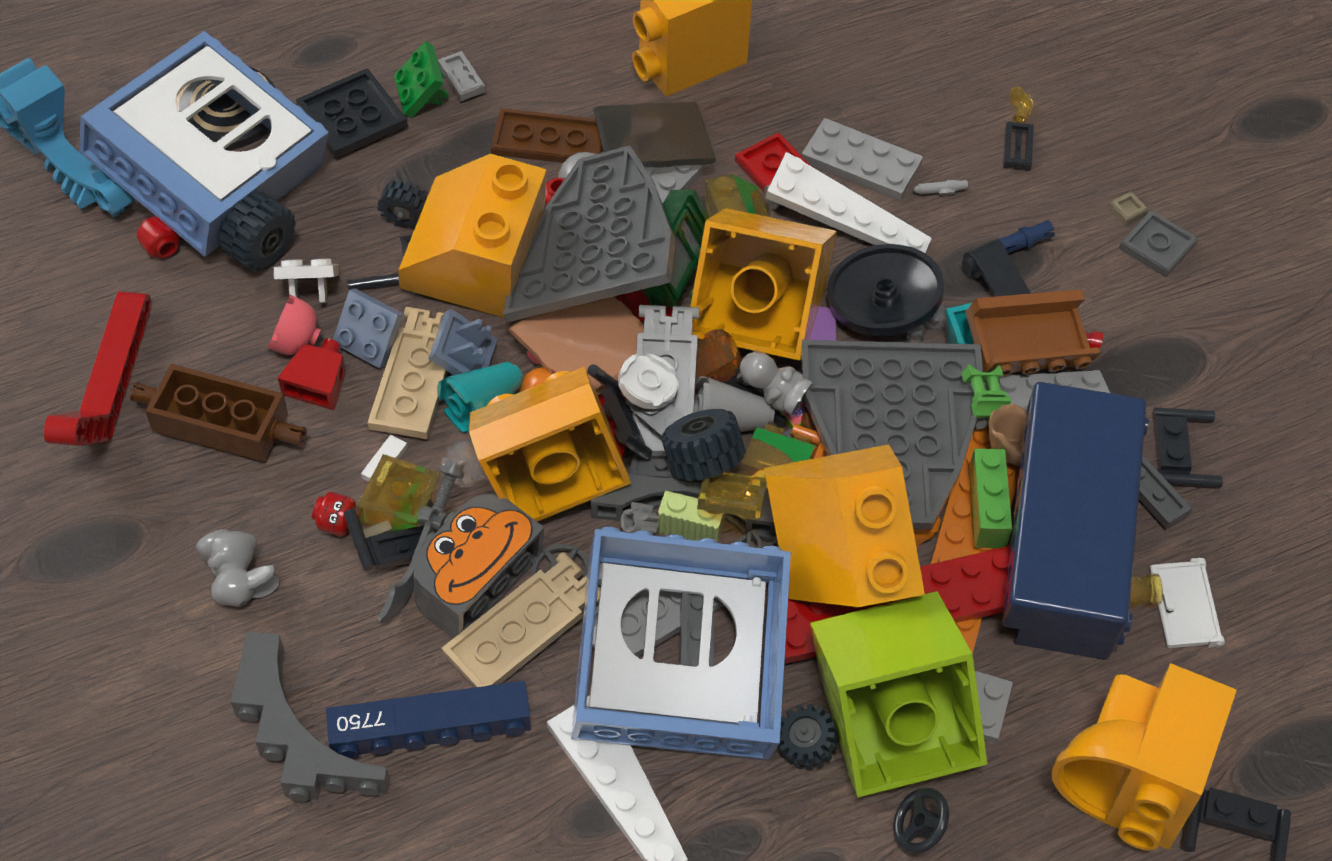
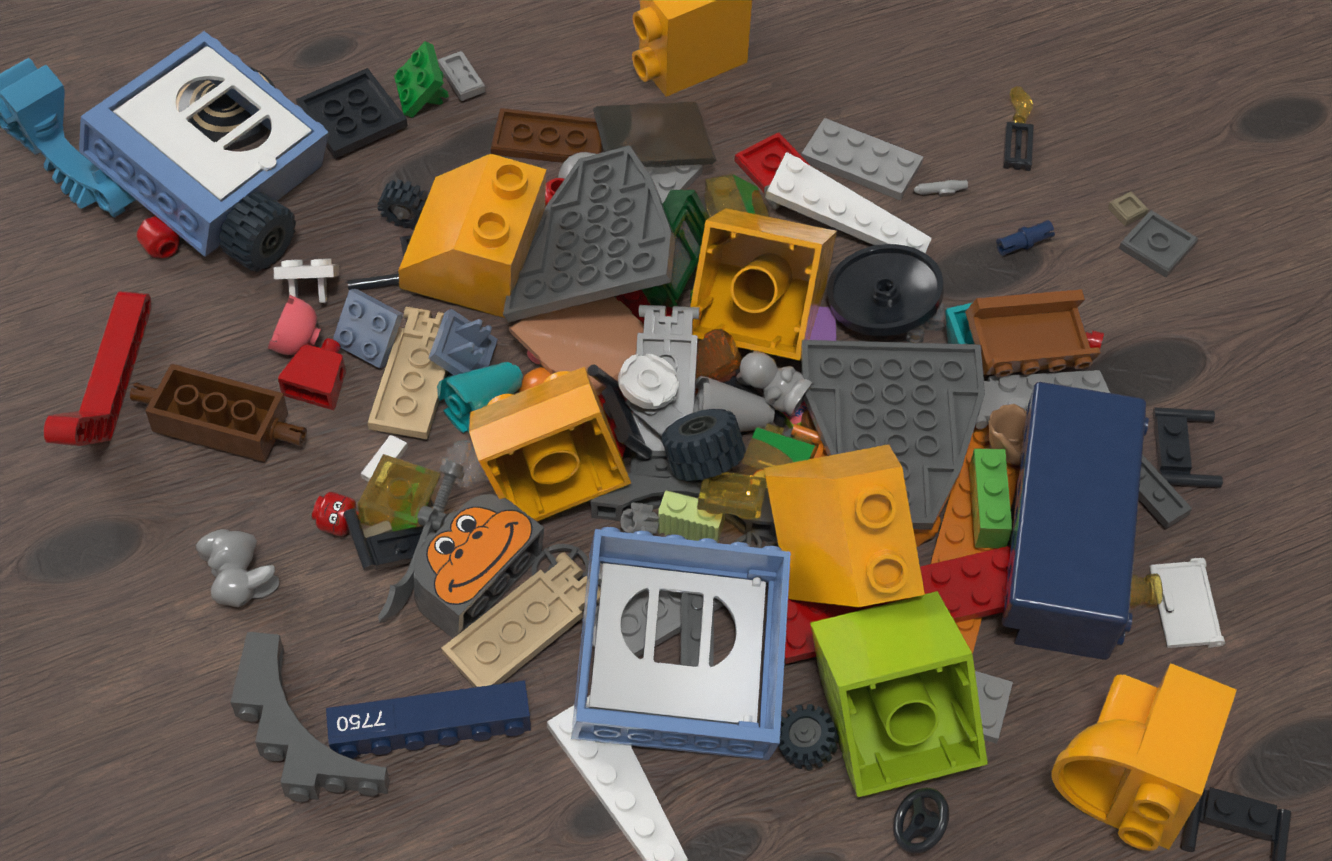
bright green piece [961,364,1012,418] -> none
black door [962,240,1031,297] -> none

